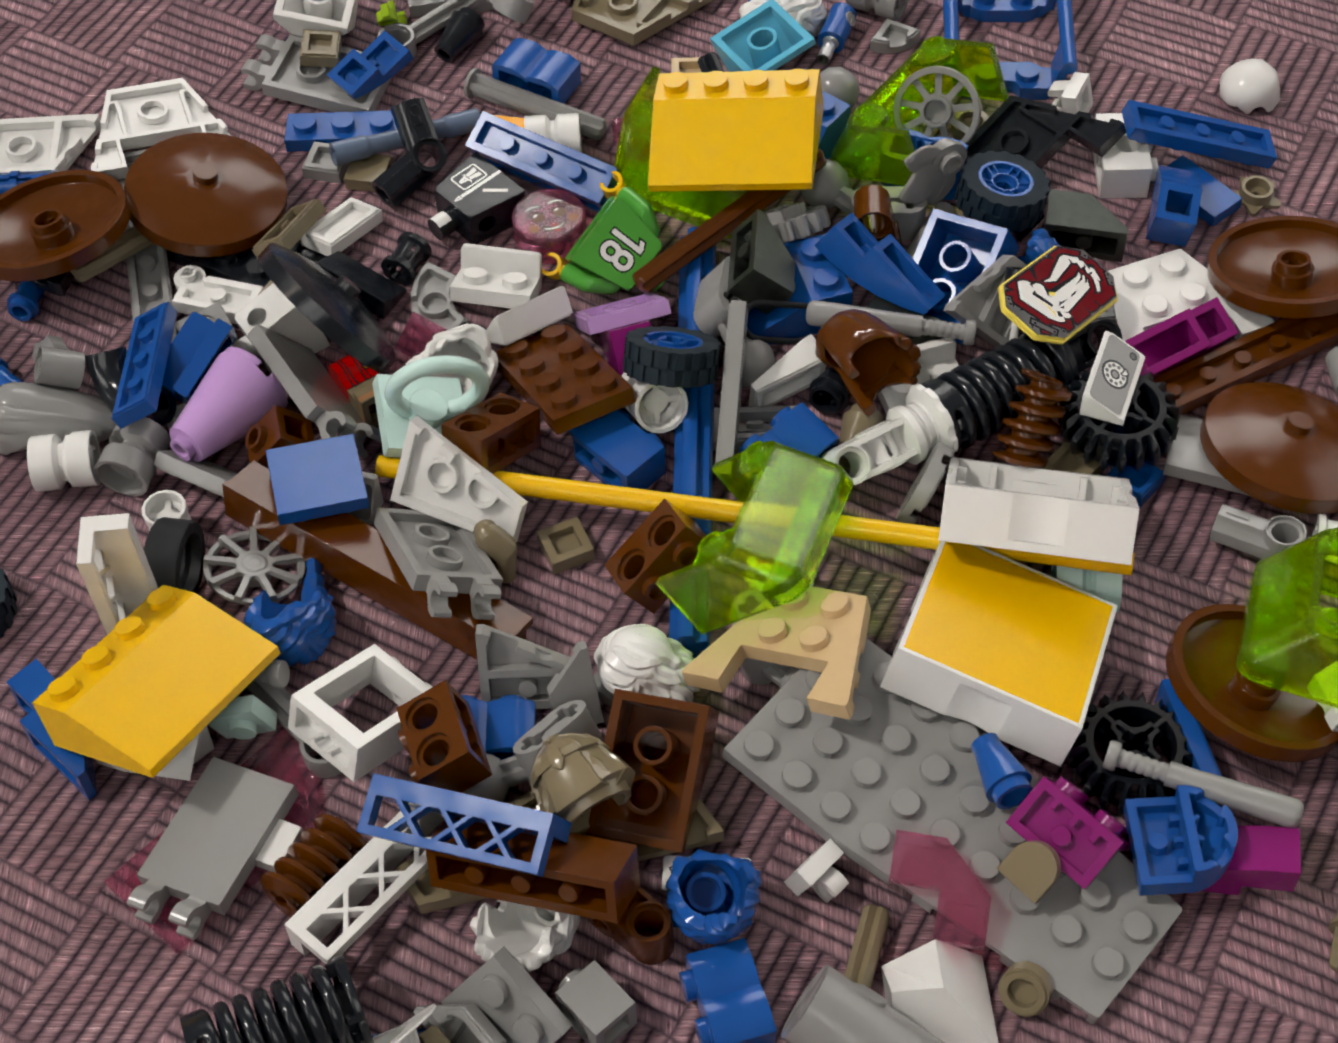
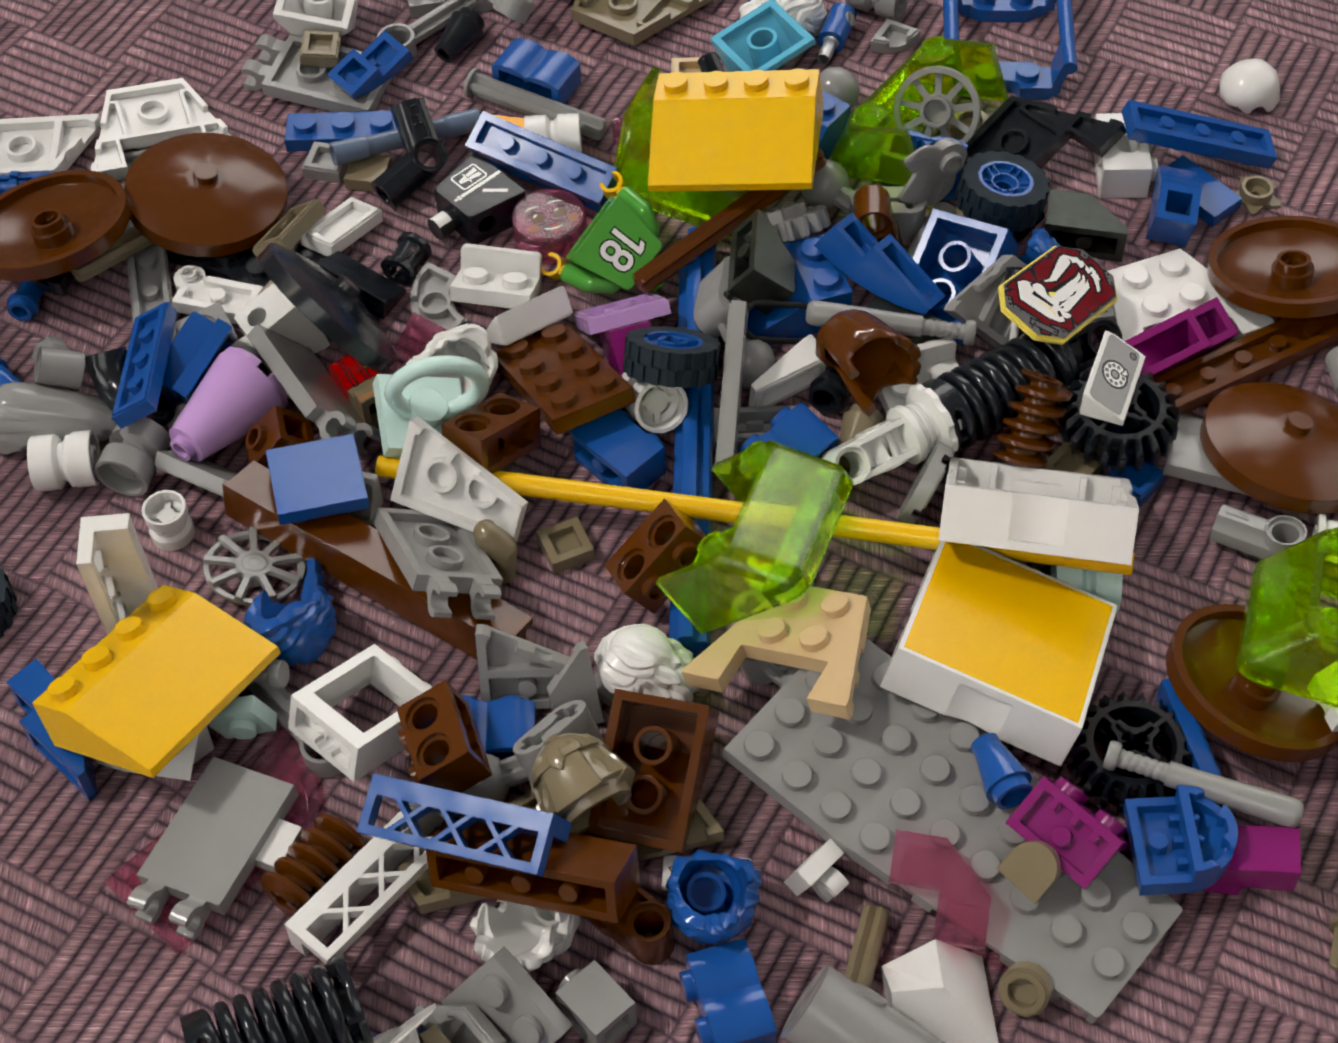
black tyre [144,517,205,594] -> none
lime piece [376,0,408,27] -> none
white tile [1048,72,1093,114] -> none

